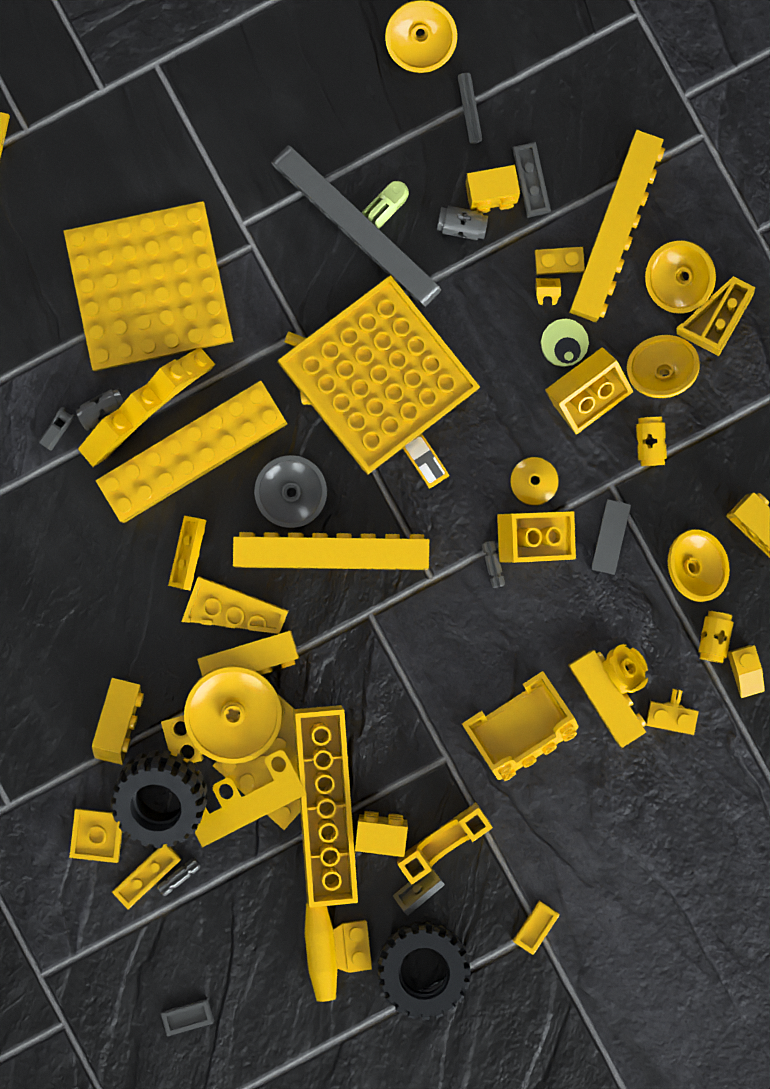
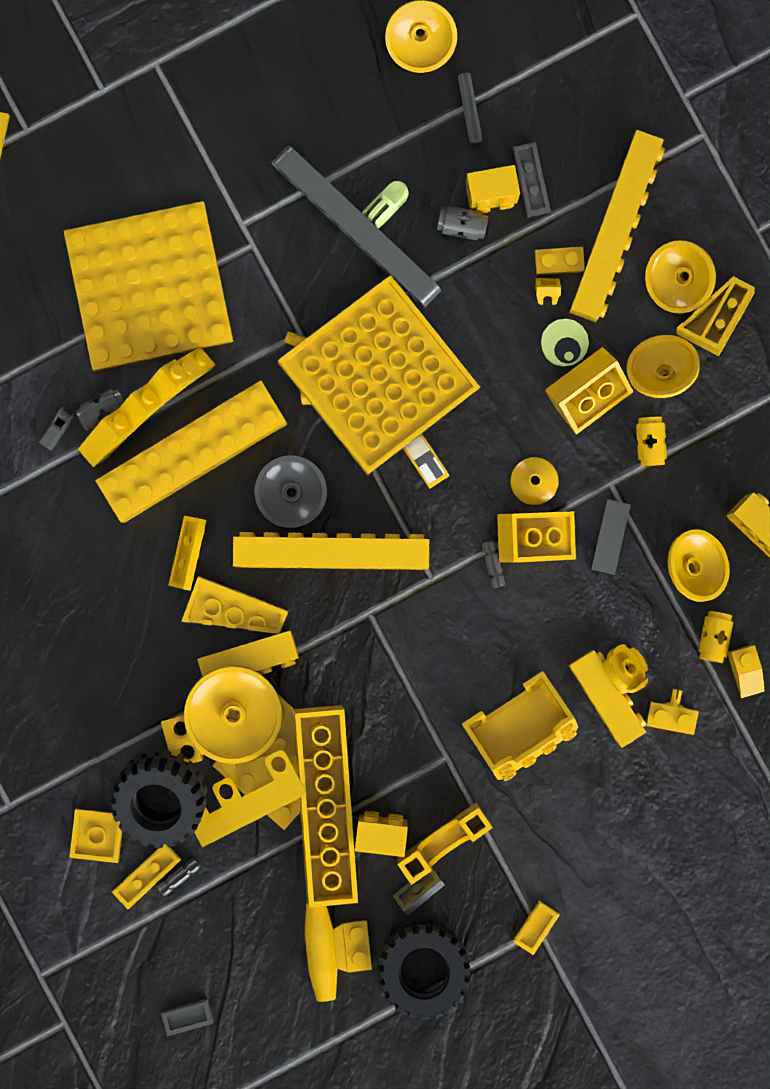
yellow wedge [92,678,144,765] -> none

